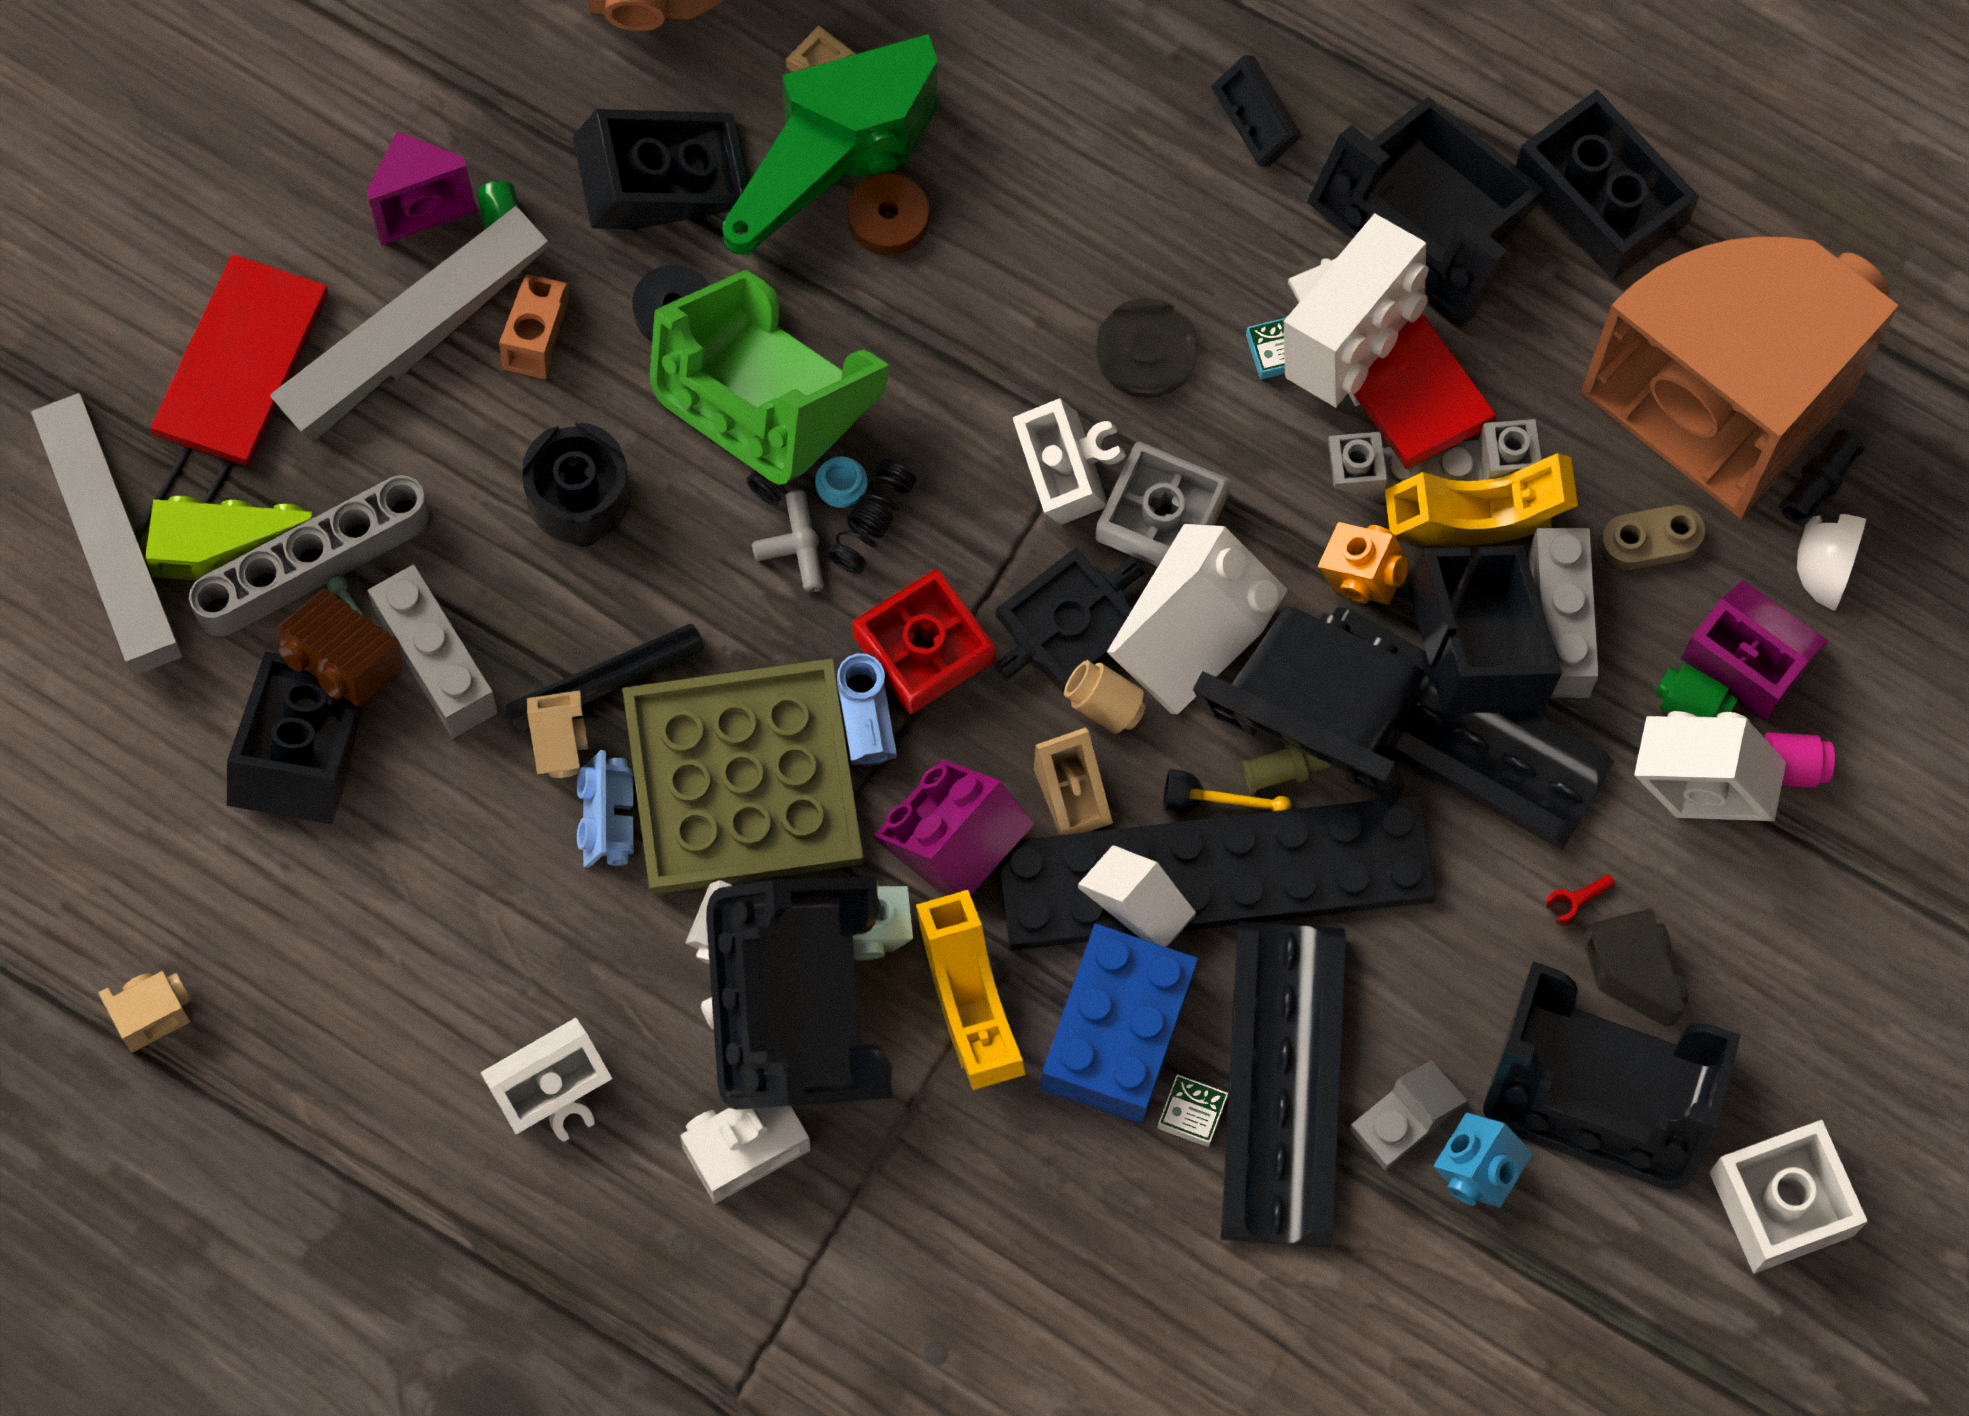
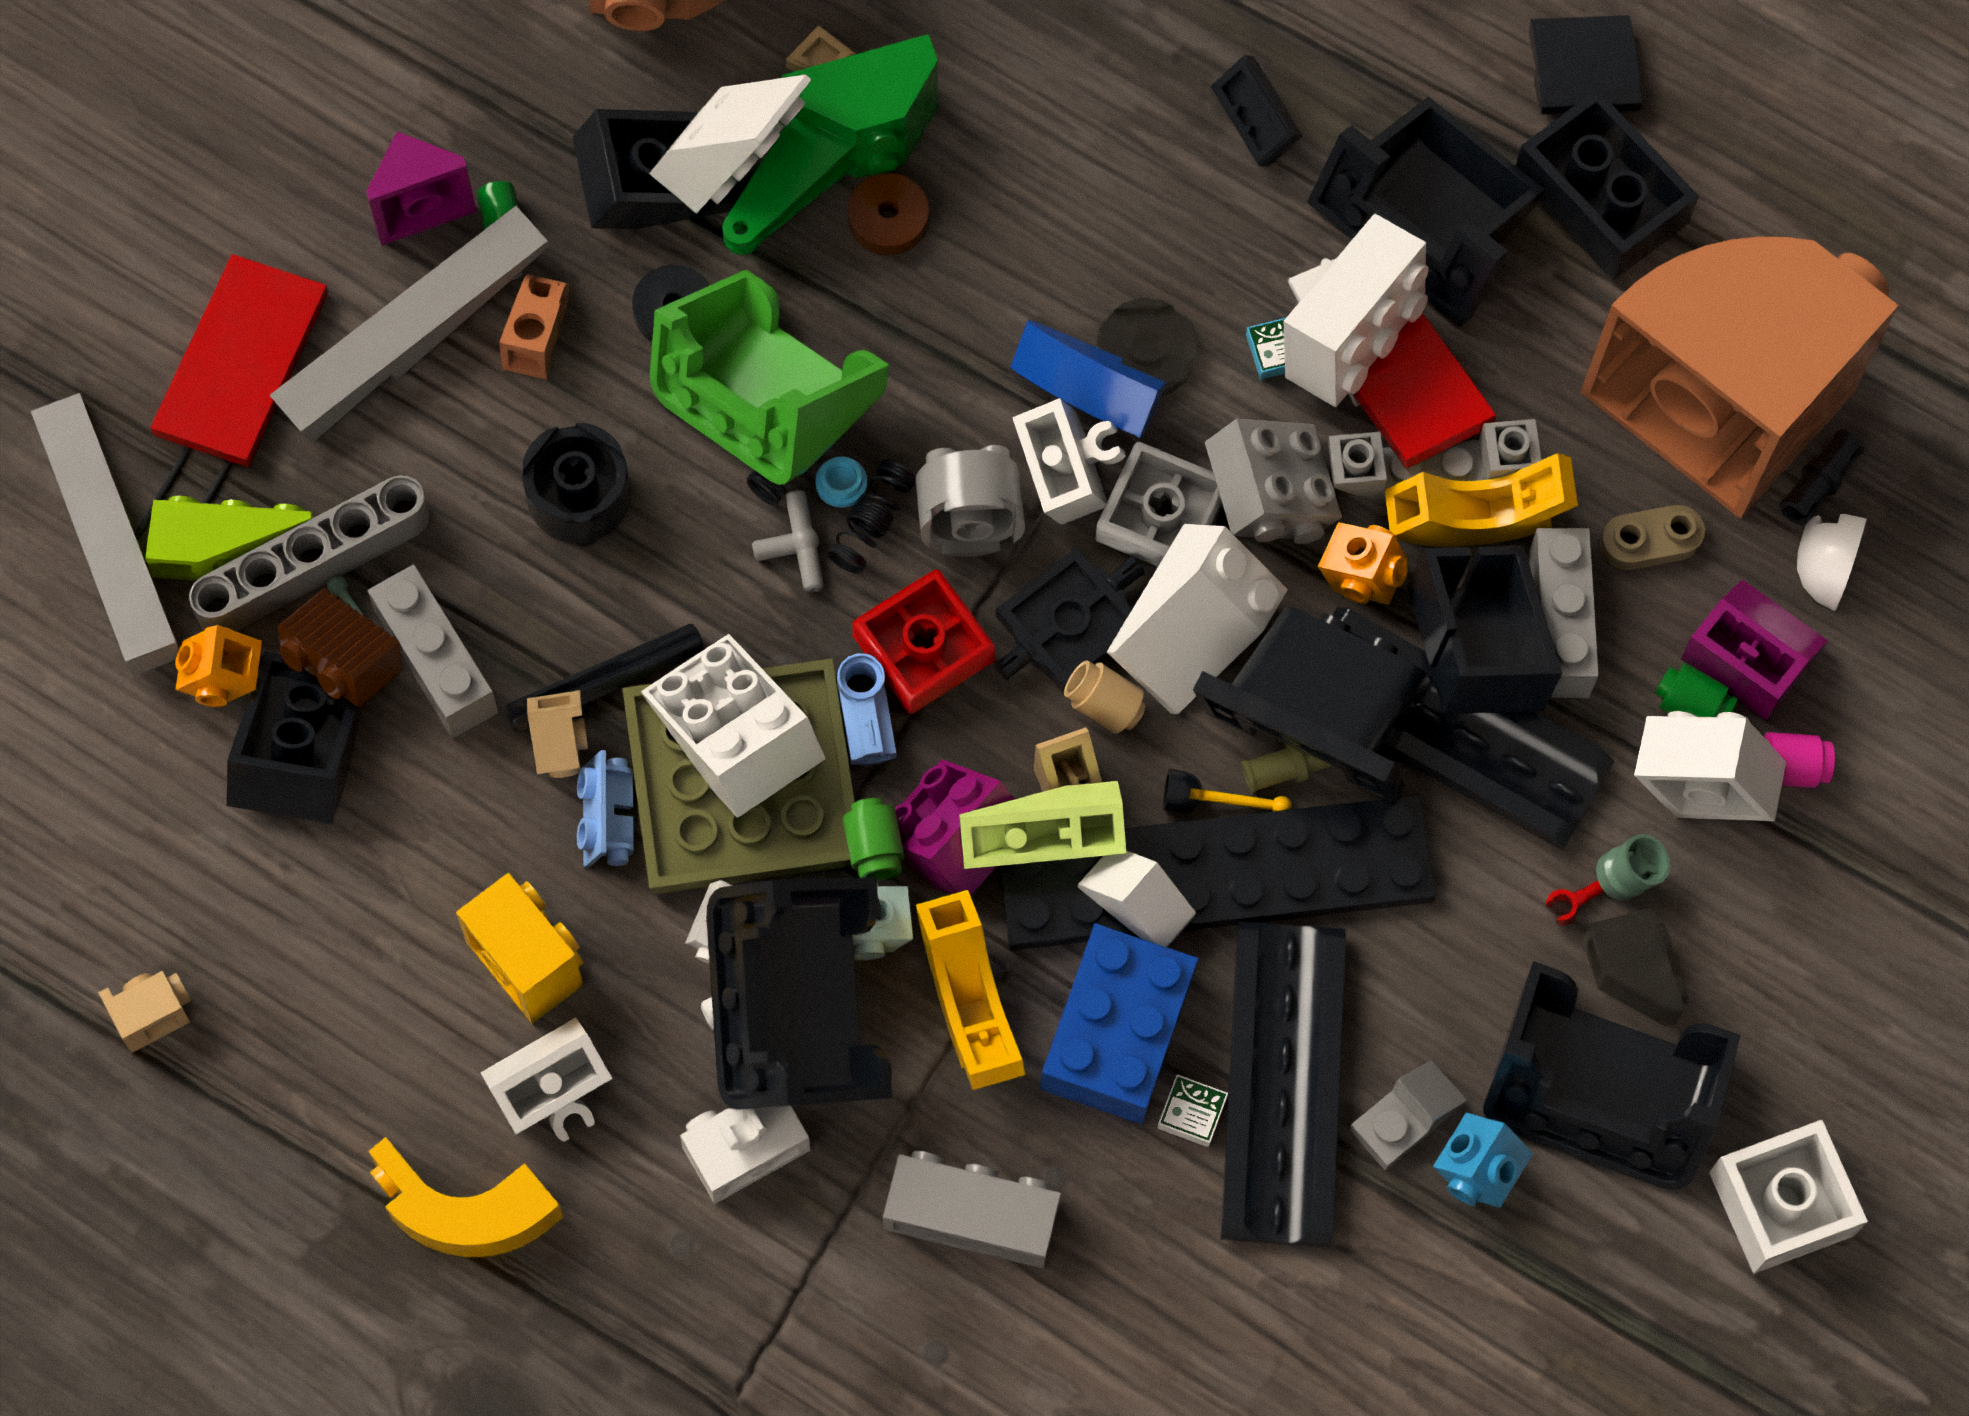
none -> light orange brick [175,625,262,707]
none -> yellow arch [368,1137,564,1257]
none -> yellow brick [456,872,584,1024]
none -> white slope [641,634,826,818]
none -> white slope [649,75,811,213]
none -> bright green brick [842,798,905,881]
none -> light grey brick [883,1151,1061,1269]
none -> light grey brick [915,445,1025,557]
none -> yellowish green slope [959,781,1127,869]
none -> blue slope [1010,319,1167,438]
none -> light grey brick [1205,418,1342,544]
none -> black slope [1529,15,1642,115]
none -> sand green wheel [1596,834,1671,901]

